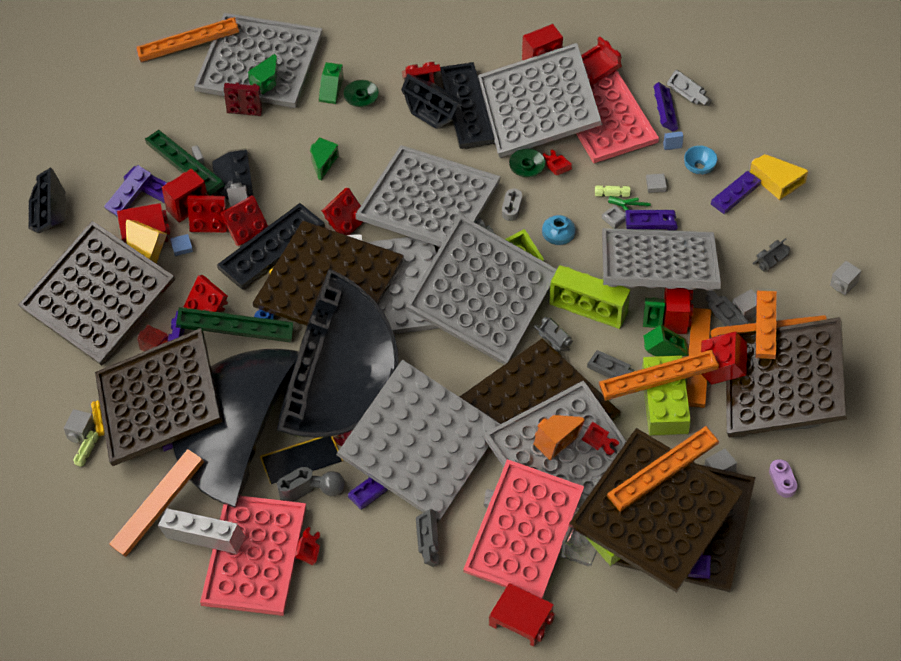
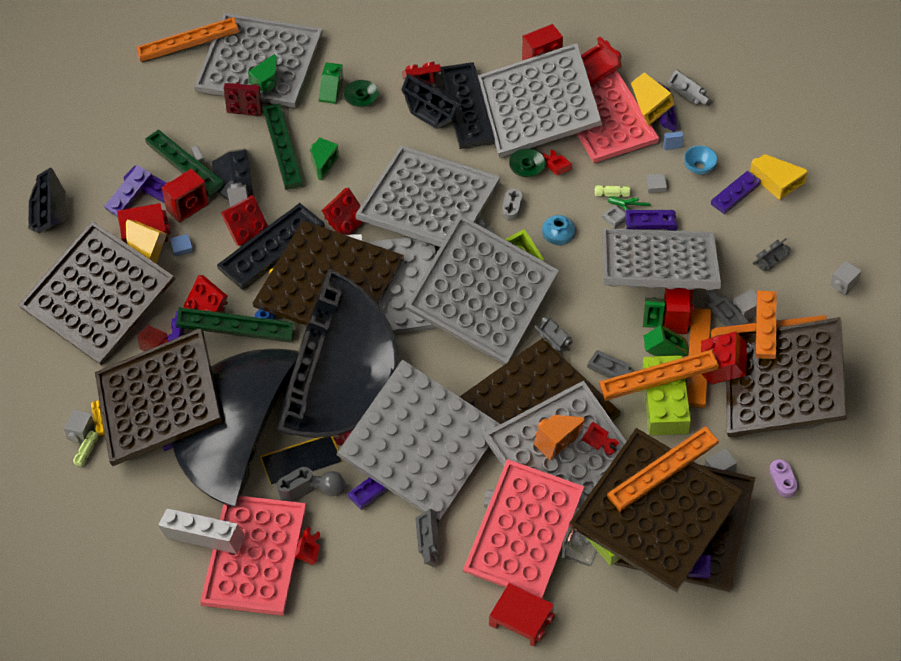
tile [109,449,204,557] -> none
red plate [187,195,227,233] -> none
lime brick [549,265,631,329] -> none
none -> dark green plate [262,103,303,190]
none -> yellow slope [631,72,675,126]

